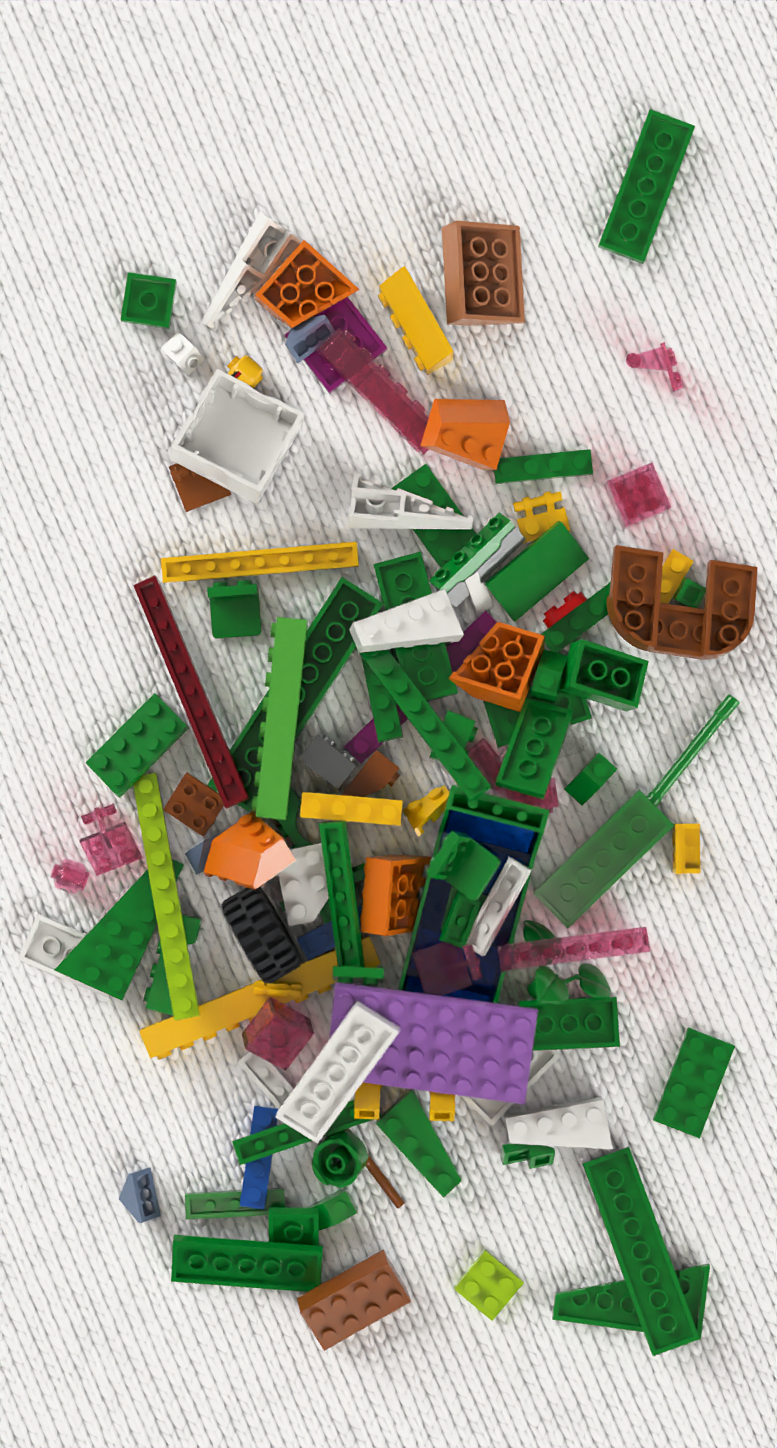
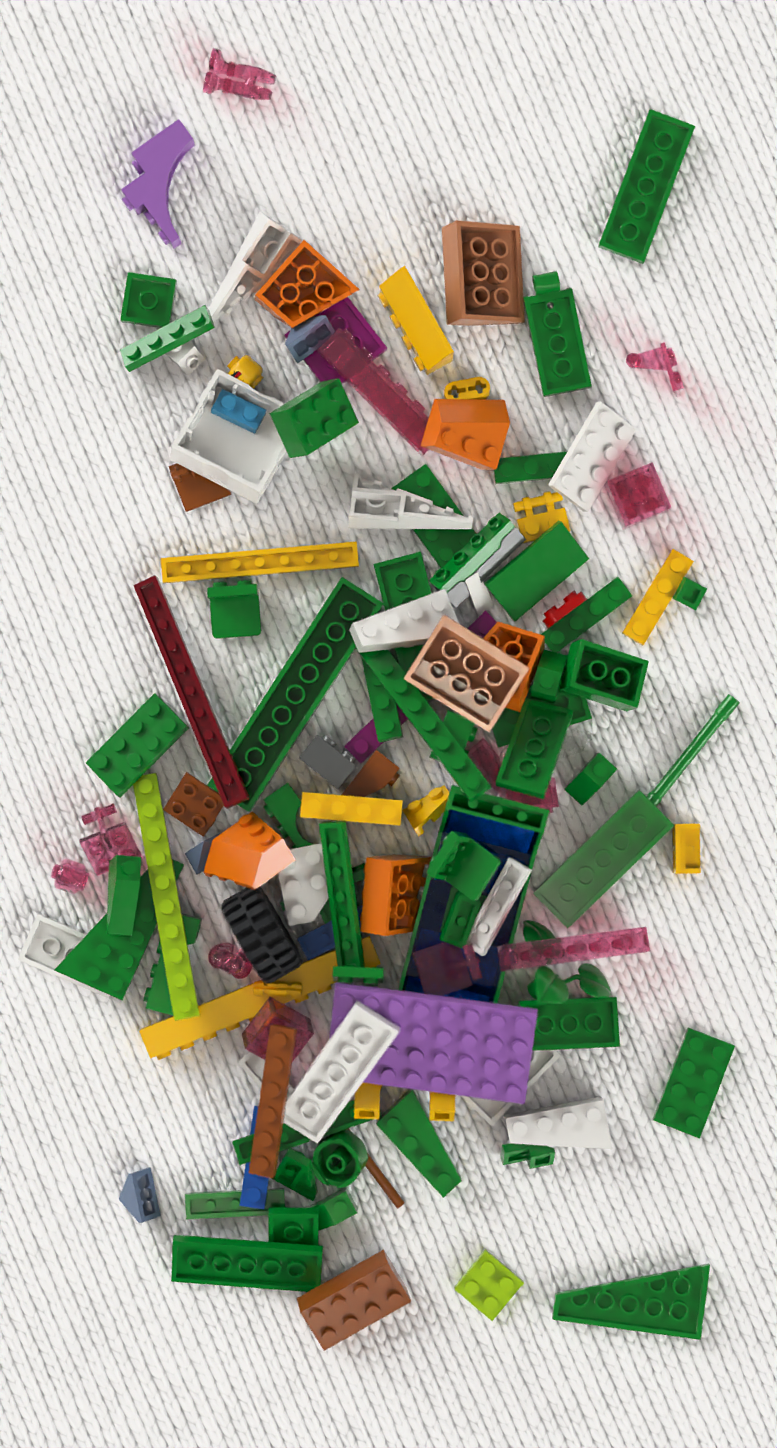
bright green brick [252,617,308,820] -> none
green plate [582,1147,700,1356] -> none
dark orange plate [607,545,758,660] -> none
none -> green slope [106,855,141,936]
none -> plate [120,305,215,372]
none -> medium lavender arch [121,119,195,249]
none -> clear pink piece [203,48,277,100]
none -> clear pink piece [208,942,252,979]
none -> dark azure plate [211,389,266,434]
none -> dark orange plate [249,1024,297,1178]
none -> green brick [269,378,359,458]
none -> green wing [271,1148,318,1201]
none -> nougat slope [404,614,530,732]
none -> yellow beam [444,377,490,400]
none -> green hinge [523,271,592,397]
none -> white plate [548,402,636,512]

